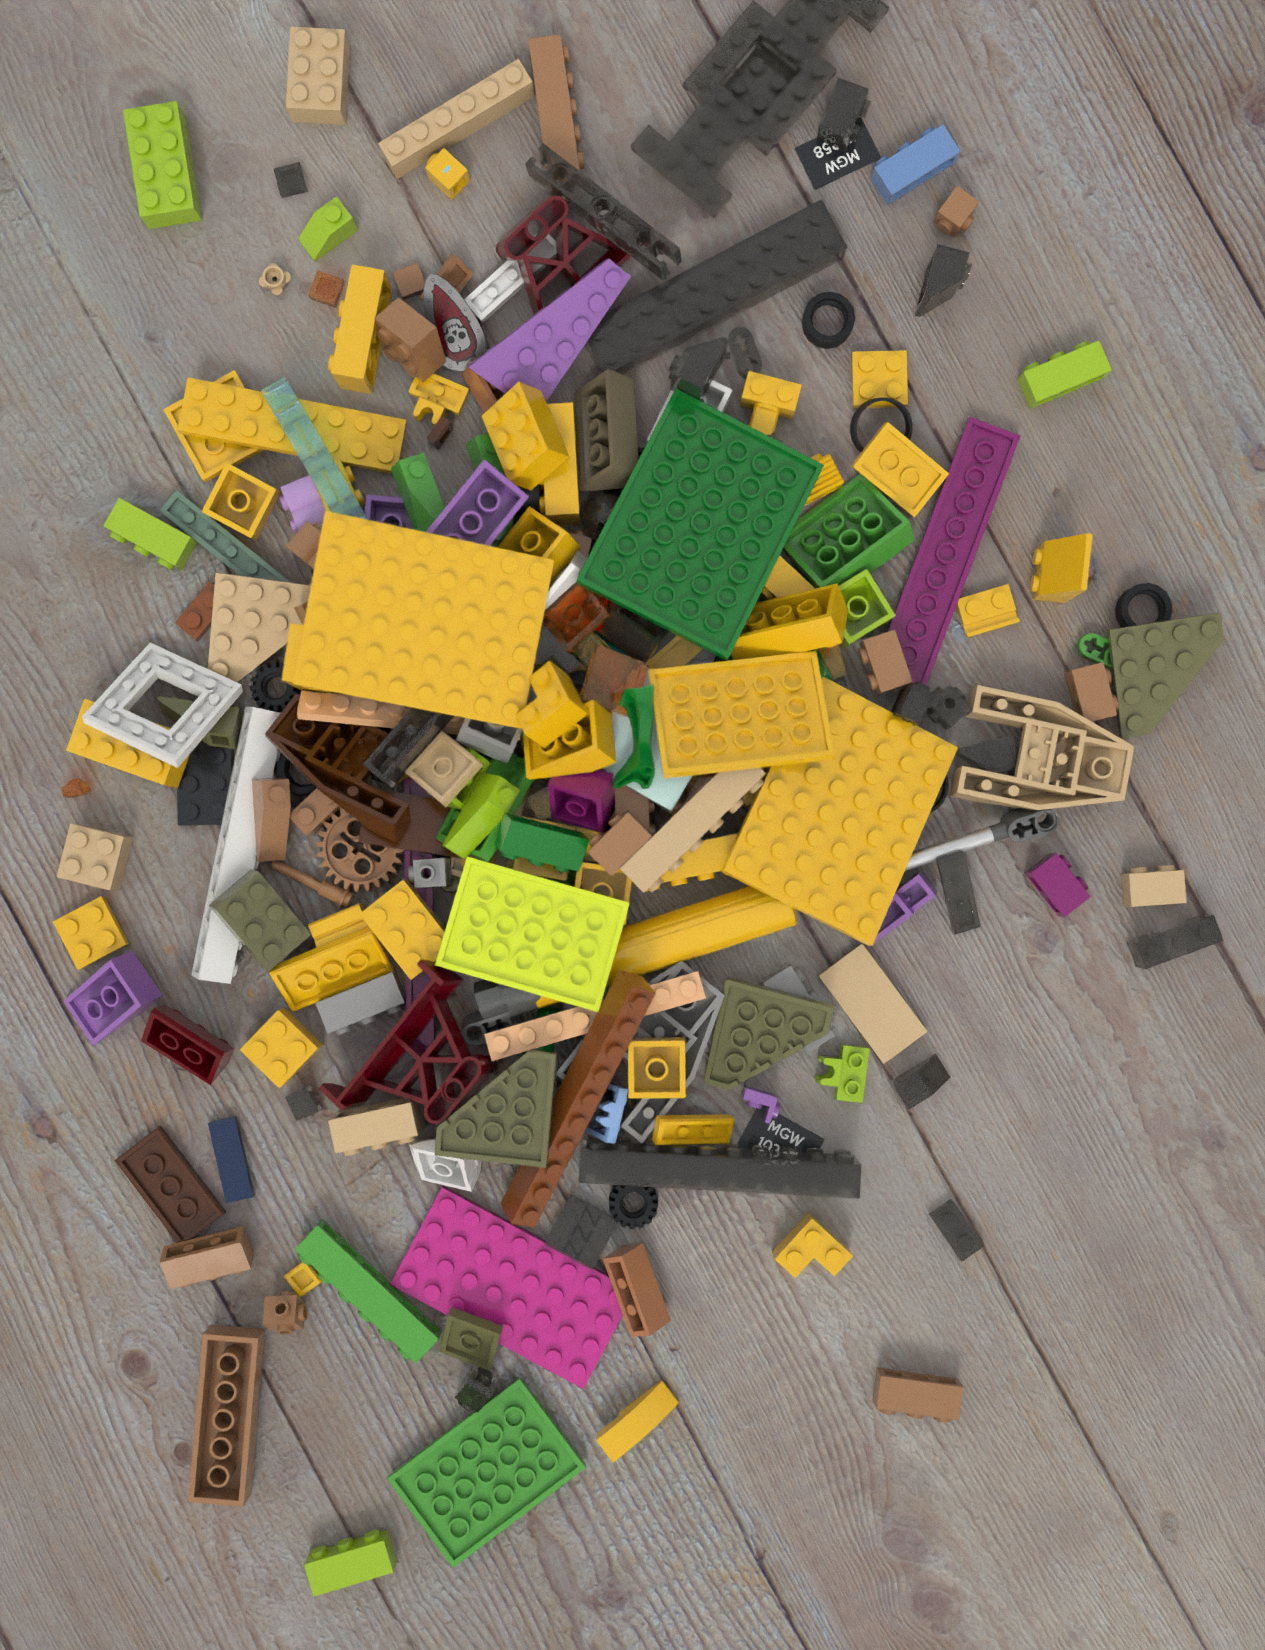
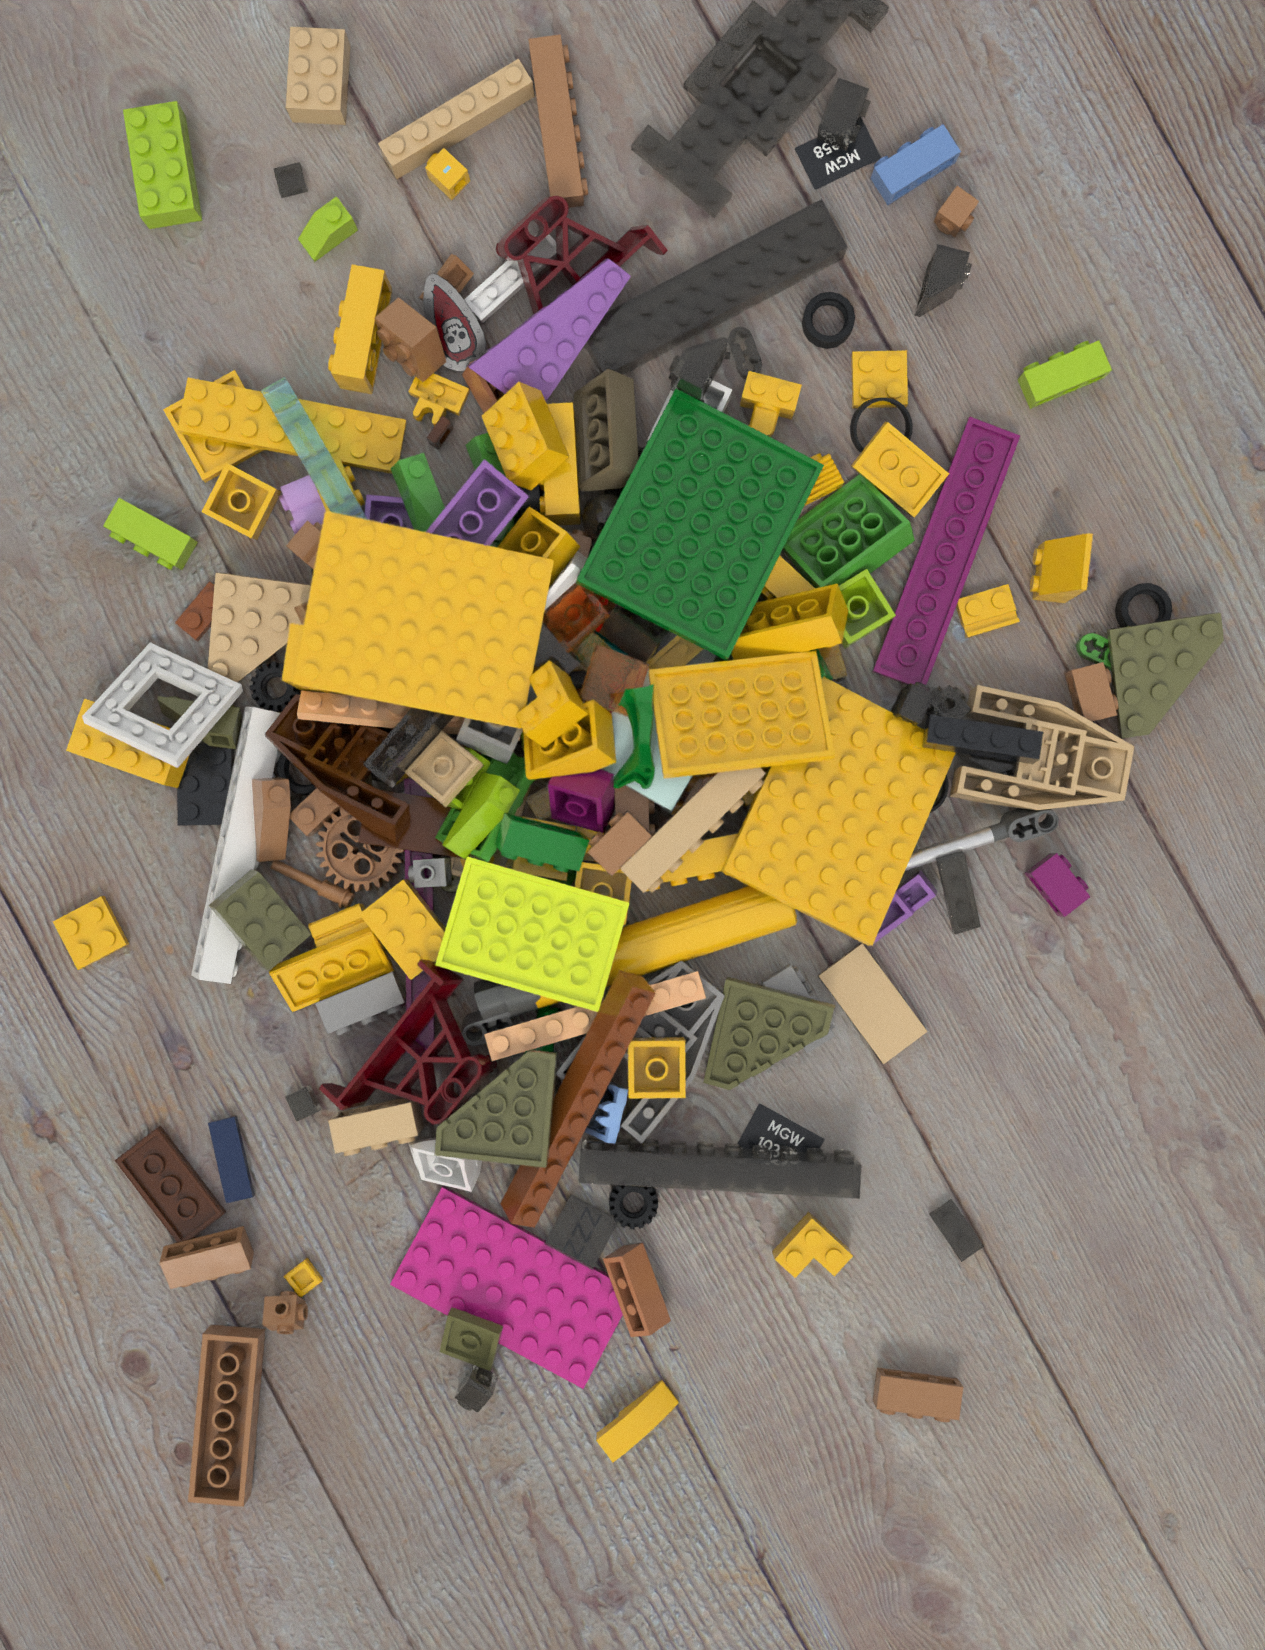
tan brick [57,823,134,890] -> none
clear orange tile [61,778,91,798] -> none
medium lavender slope [63,951,163,1046] -> none
dark red slope [141,1005,235,1085] -> none
sand green plate [159,490,290,582] -> none
yellow brick [240,1007,324,1088] -> none
tan plate [259,263,291,296] -> none
bright green brick [295,1219,442,1363] -> none
lime brick [304,1529,397,1597] -> none
clear orange plate [309,270,345,308] -> none
bright green plate [387,1376,586,1568] -> none
medium nougat tile [392,262,425,300] -> none
clear smoke piece [525,143,682,281] -> none
yellow tile [652,1114,735,1145] -> none
medium lavender bracket [741,1085,781,1124] -> none
lime plate [815,1044,870,1103] -> none
medium nougat brick [858,630,913,695] -> none
clear smoke slope [889,1054,951,1110] -> none
tan brick [1121,865,1187,907] -> none
clear smoke arch [1127,914,1224,969] -> none
none -> black brick [922,715,1043,764]

